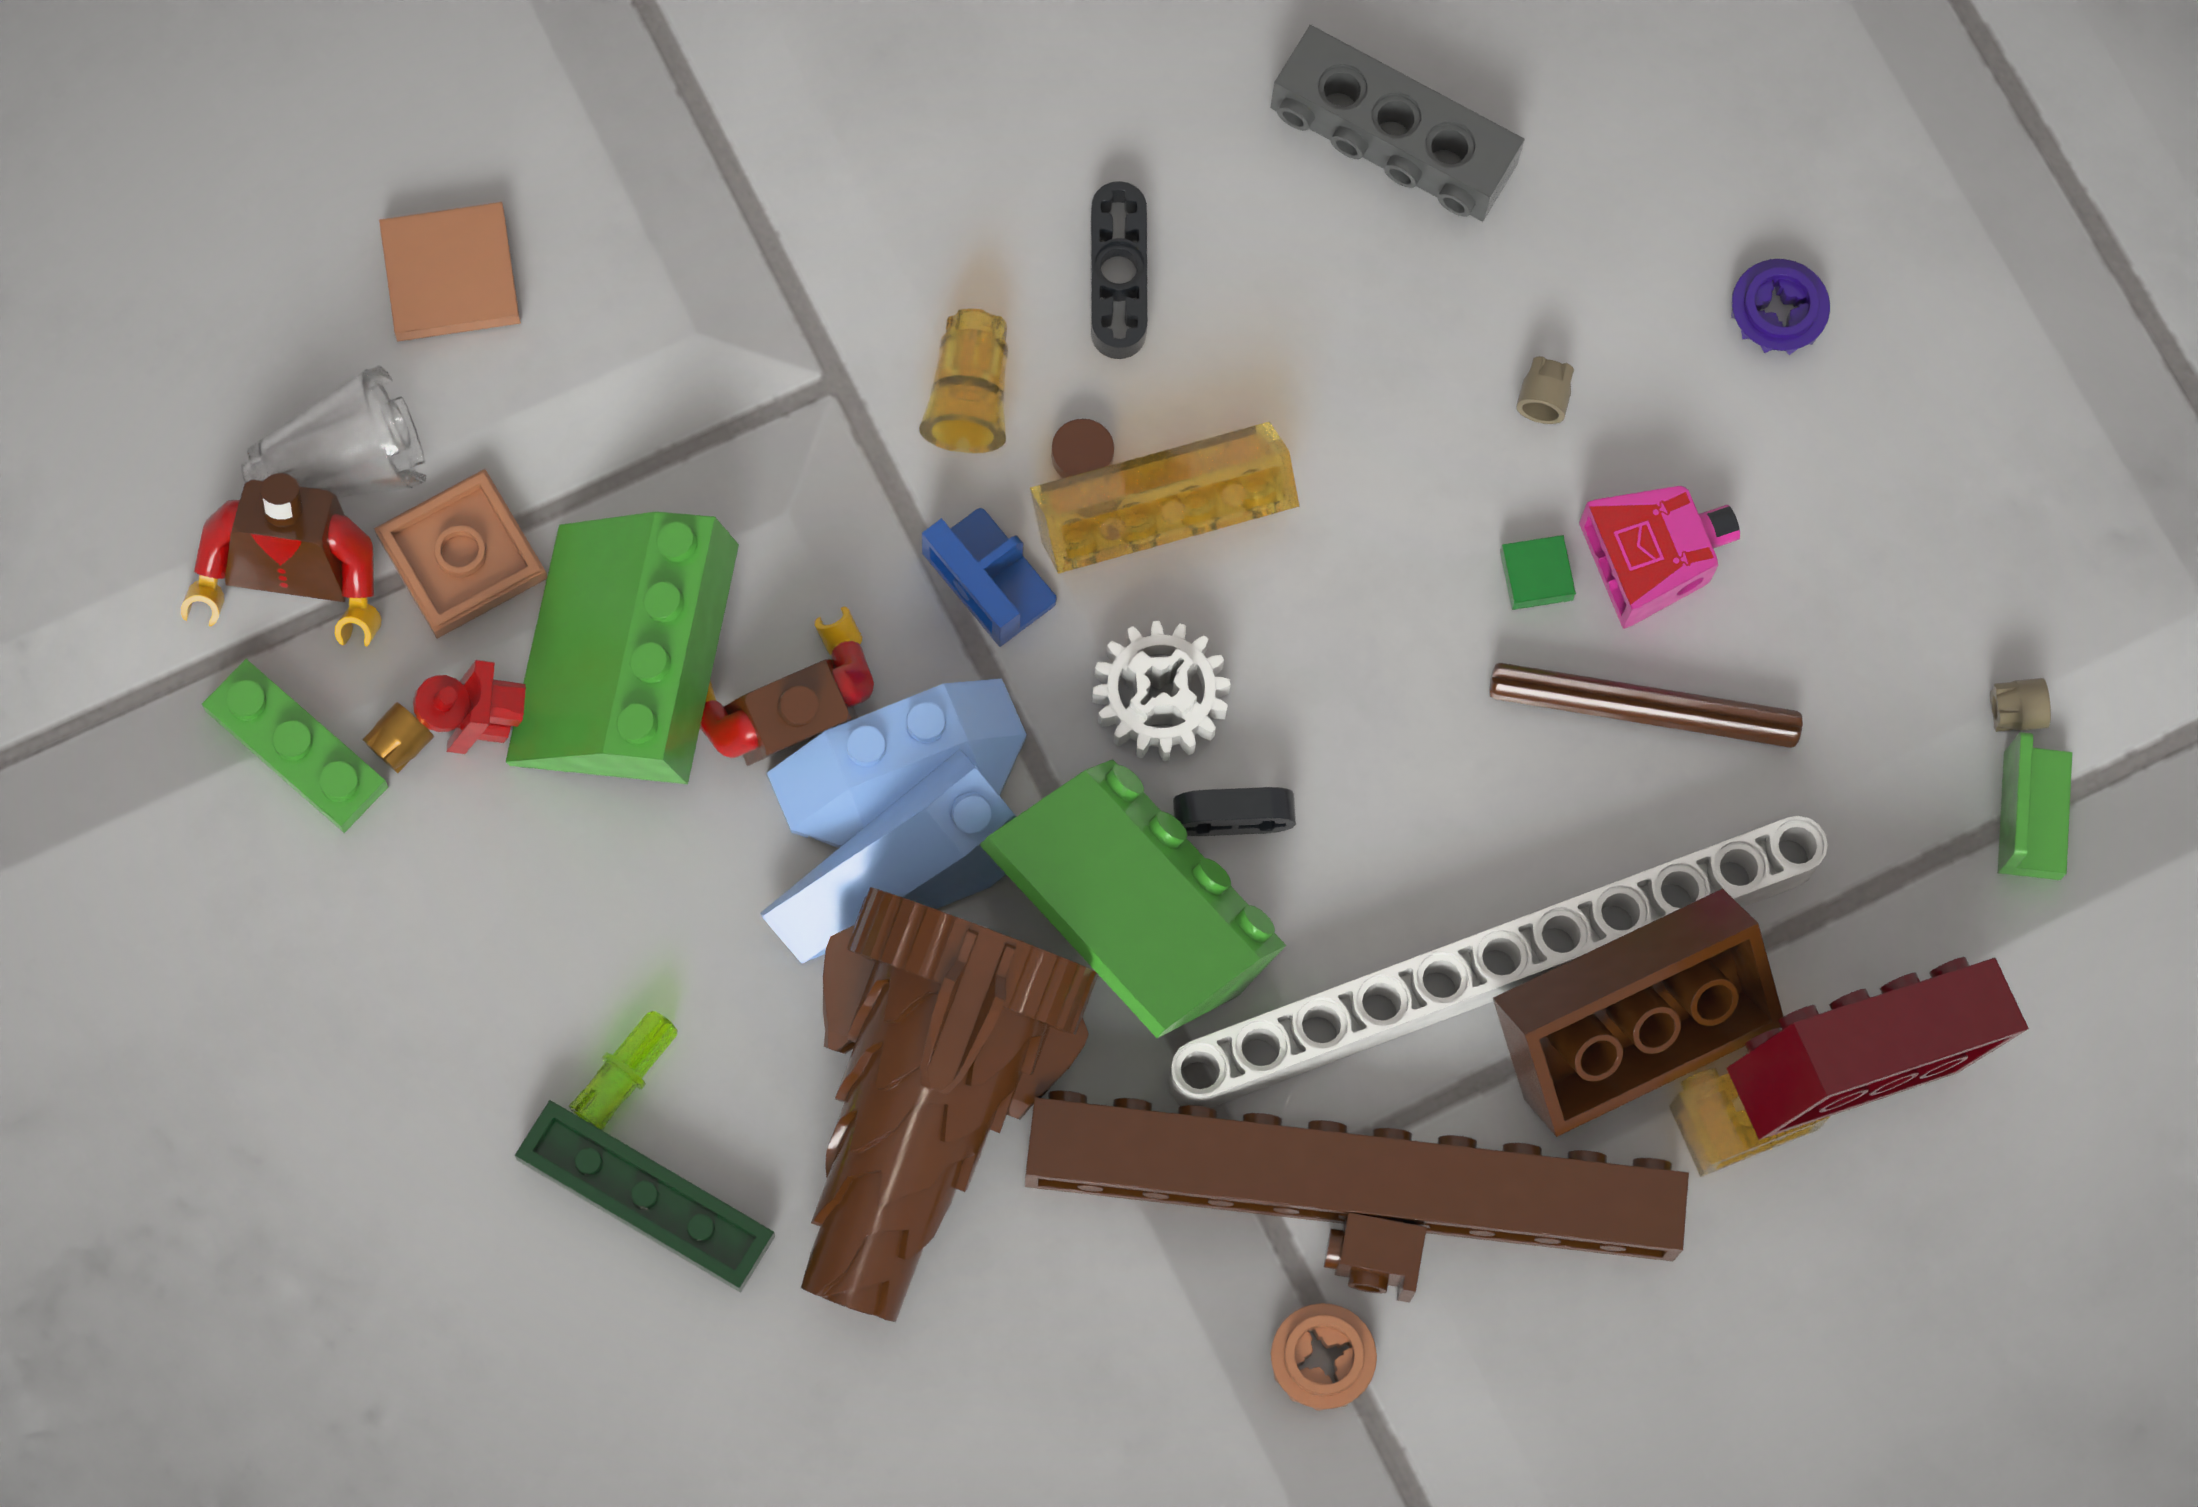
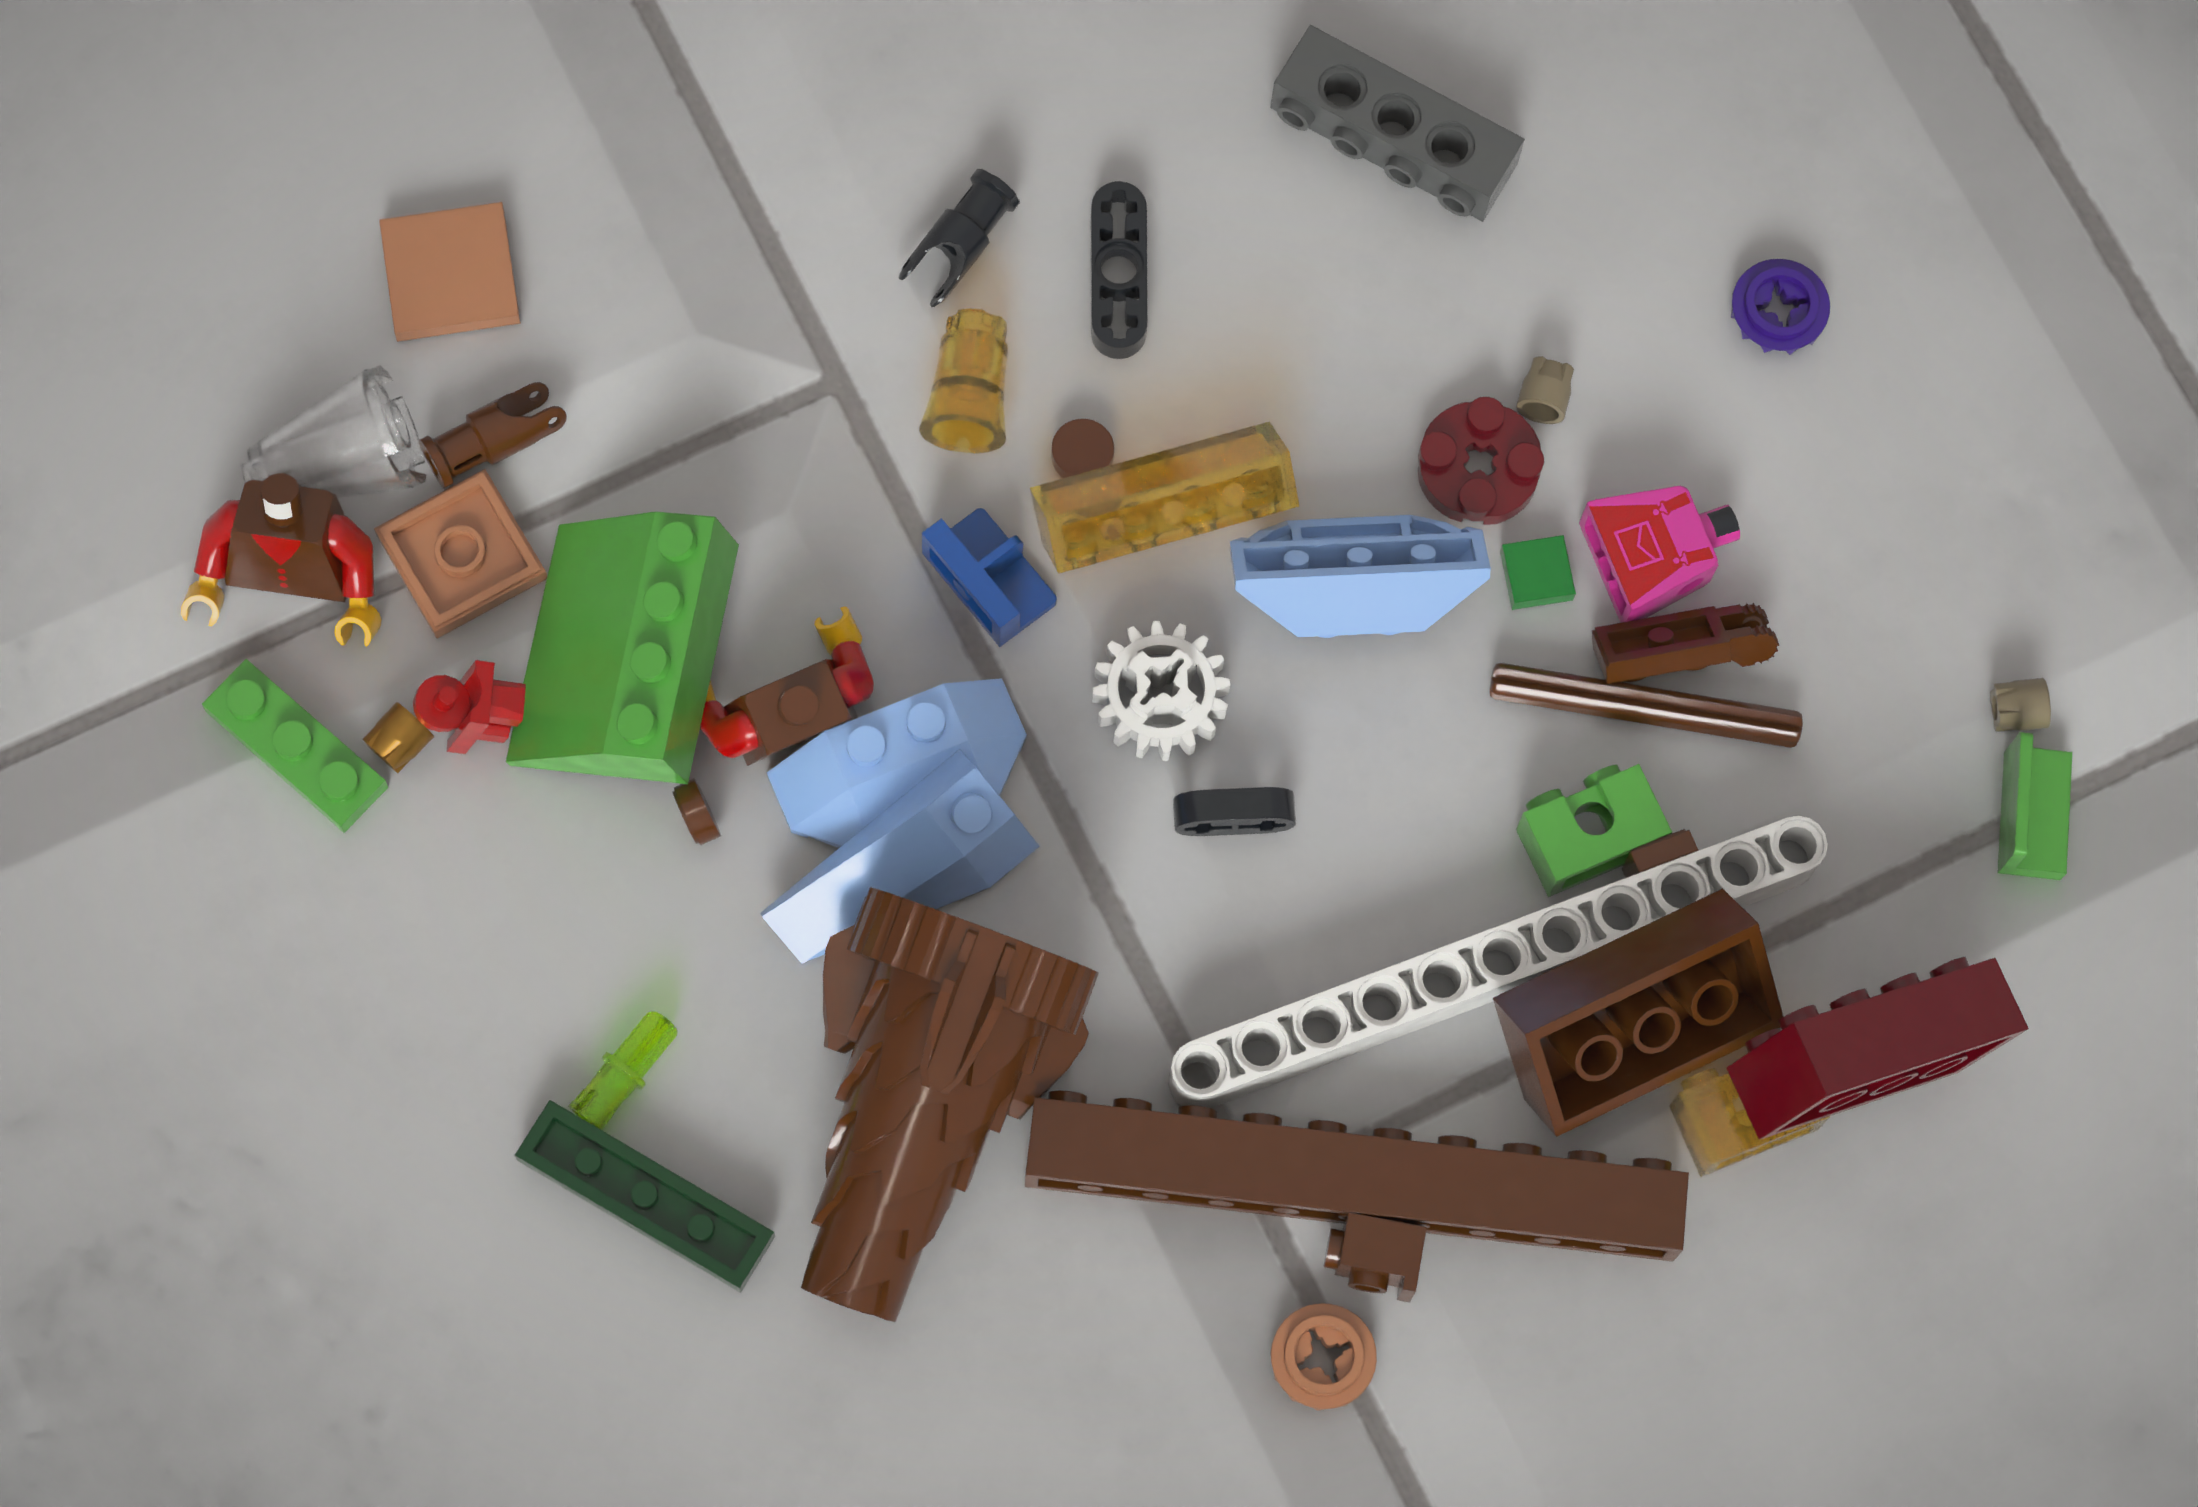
bright green slope [980,759,1286,1038] -> none
none -> reddish brown piece [418,382,567,489]
none -> reddish brown tile [672,778,721,845]
none -> black piece [898,169,1020,307]
none -> light blue wedge [1230,515,1491,638]
none -> dark red plate [1418,397,1544,525]
none -> bright green brick [1516,764,1672,897]
none -> reddish brown hinge [1592,603,1779,684]
none -> reddish brown tile [1622,829,1698,878]

